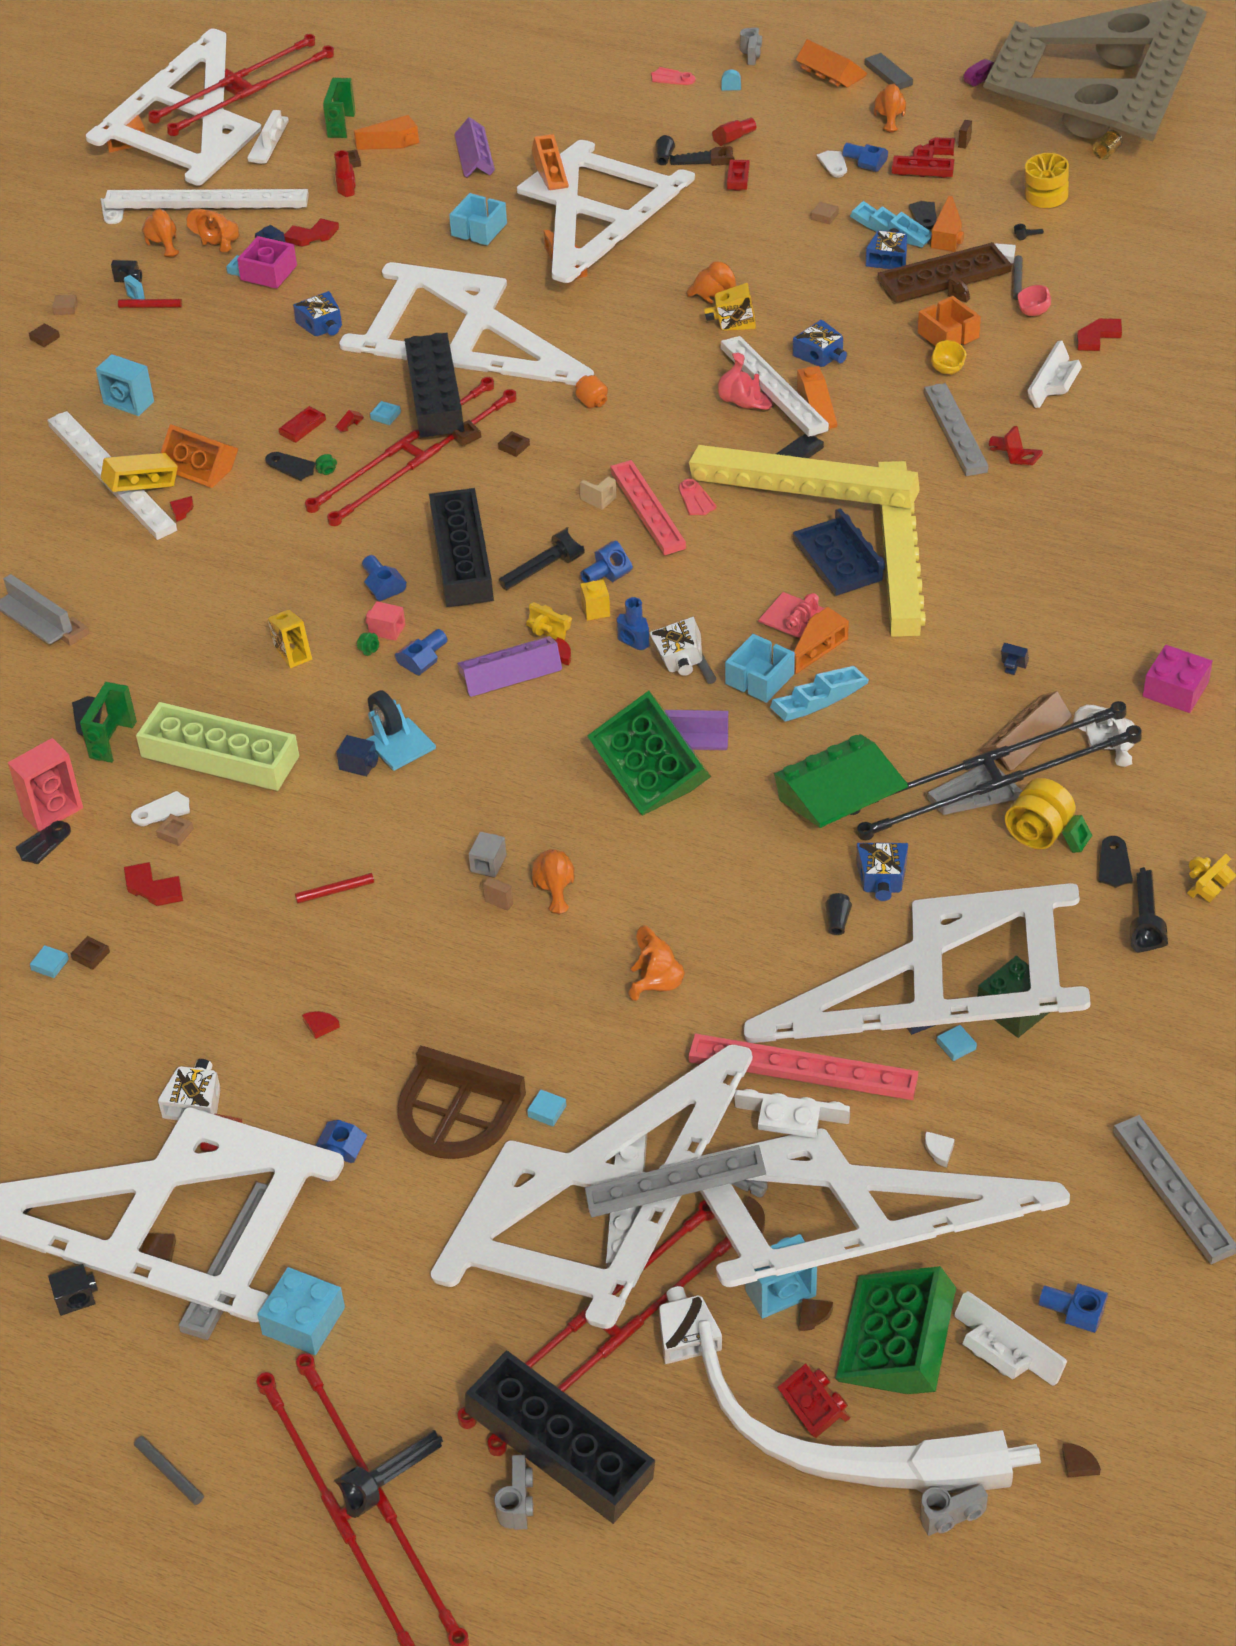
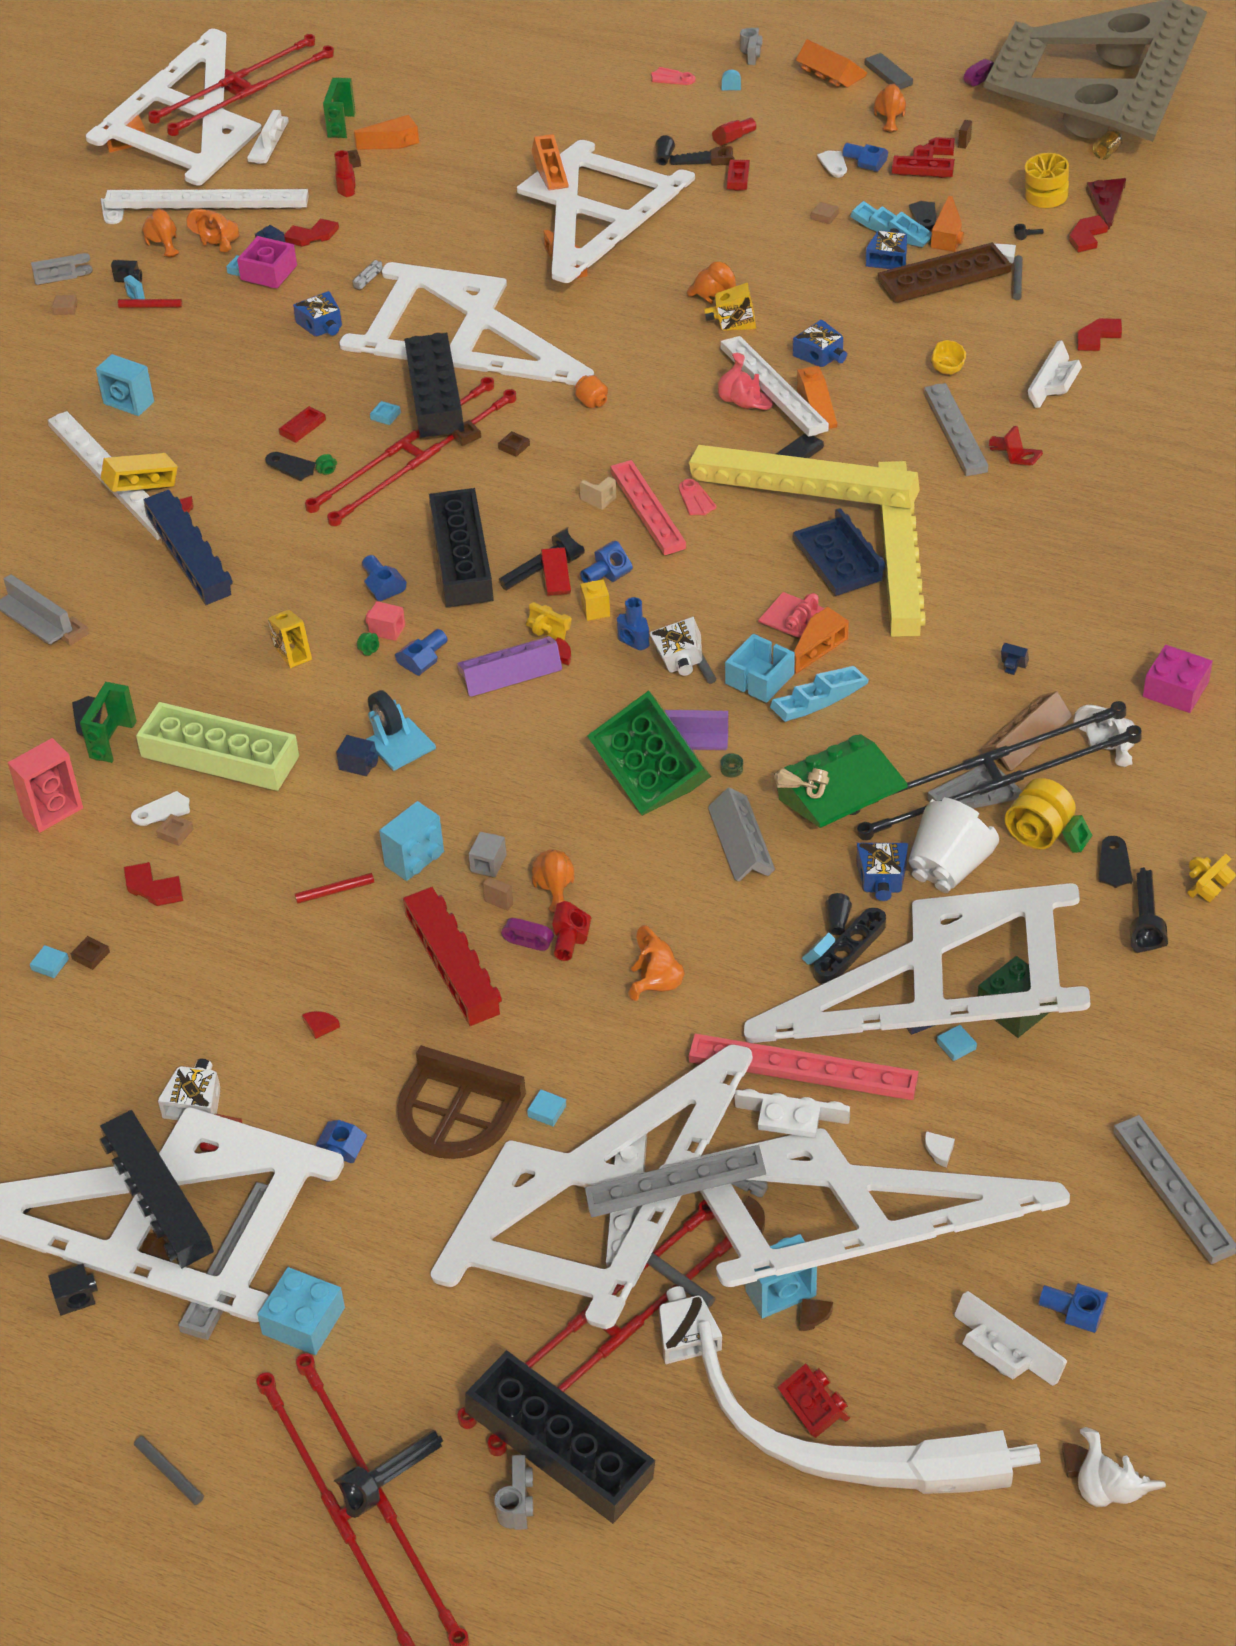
black piece [16,821,71,864] -> none
reddish brown tile [29,323,60,347] -> none
orange slope [161,424,239,488] -> none
red tile [335,410,364,432] -> none
medium azure piece [449,193,507,245] -> none
medium lavender panel [454,117,495,178] -> none
green slope [836,1266,956,1394] -> none
orange piece [918,296,981,346] -> none
light grey plate [920,1484,988,1536] -> none
reddish brown tile [948,275,970,303] -> none
coral hair [1017,285,1051,316] -> none
none -> light grey hinge [31,253,93,285]
none -> black brick [99,1110,214,1269]
none -> dark blue brick [143,489,233,605]
none -> light grey axle [352,260,383,290]
none -> medium azure brick [379,801,444,881]
none -> red brick [403,886,502,1026]
none -> magenta beam [501,918,554,951]
none -> red tile [541,547,571,596]
none -> red piece [552,901,592,961]
none -> dark grey bar [647,1252,715,1308]
none -> light grey panel [708,787,775,882]
none -> clear green bush [720,753,743,778]
none -> tan piece [774,768,829,799]
none -> medium azure tile [802,933,835,965]
none -> black beam [814,908,886,984]
none -> white cone [909,797,999,893]
none -> red tile [1069,215,1108,252]
none -> white piece [1078,1427,1166,1507]
none -> dark red wing [1086,178,1126,230]

